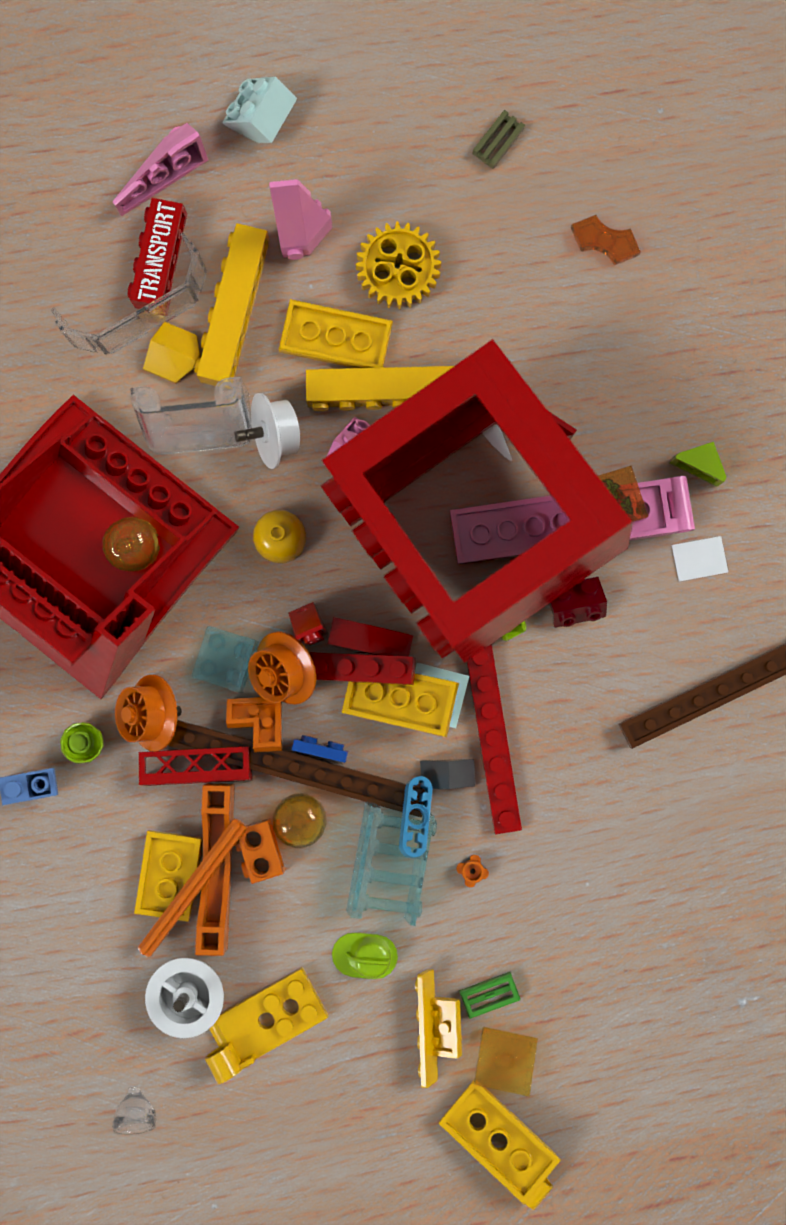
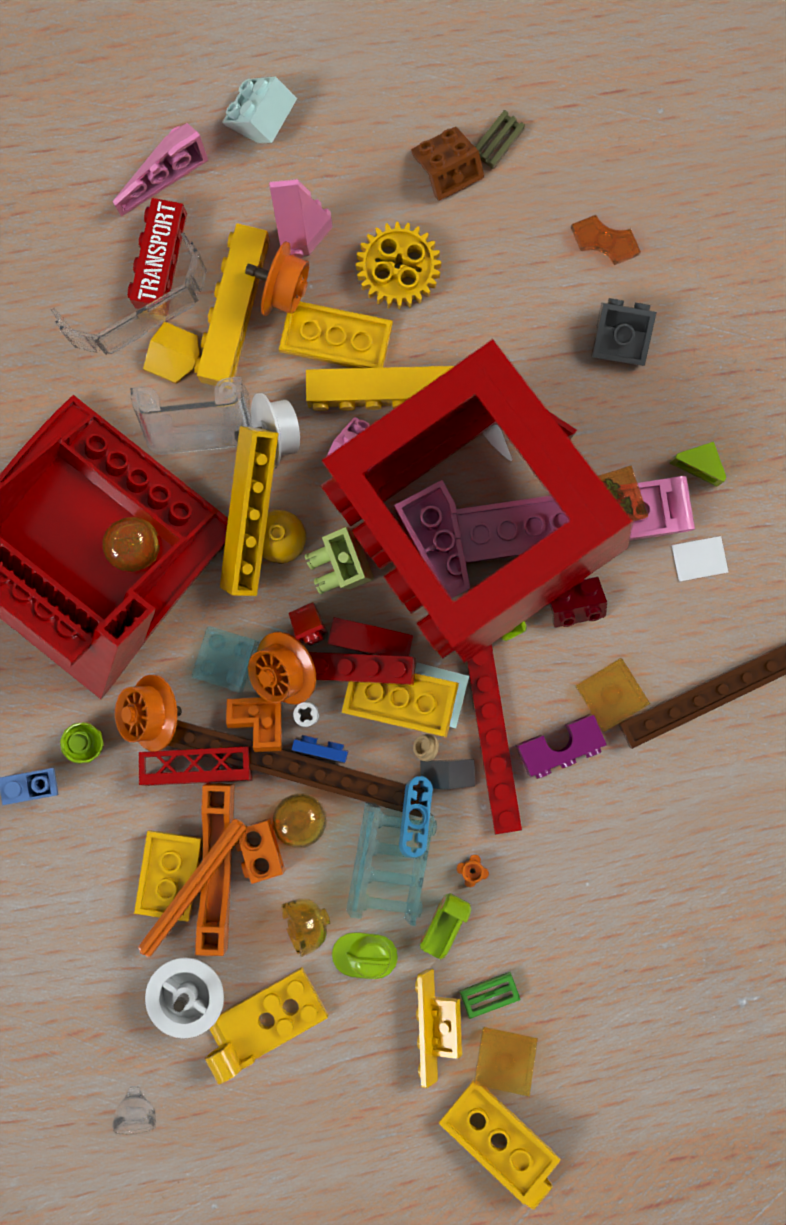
none -> yellow brick [220,426,278,596]
none -> orange piece [245,241,310,316]
none -> clear yellow cylinder [281,898,330,957]
none -> white bush [293,702,319,727]
none -> yellowish green brick [305,527,374,594]
none -> bright pink wedge [394,480,470,599]
none -> dark orange bracket [411,127,485,201]
none -> tan plate [413,734,439,762]
none -> lime animal [419,893,471,960]
none -> magenta arch [516,714,607,779]
none -> clear yellow plate [575,658,650,732]
none -> dark grey plate [591,298,657,366]

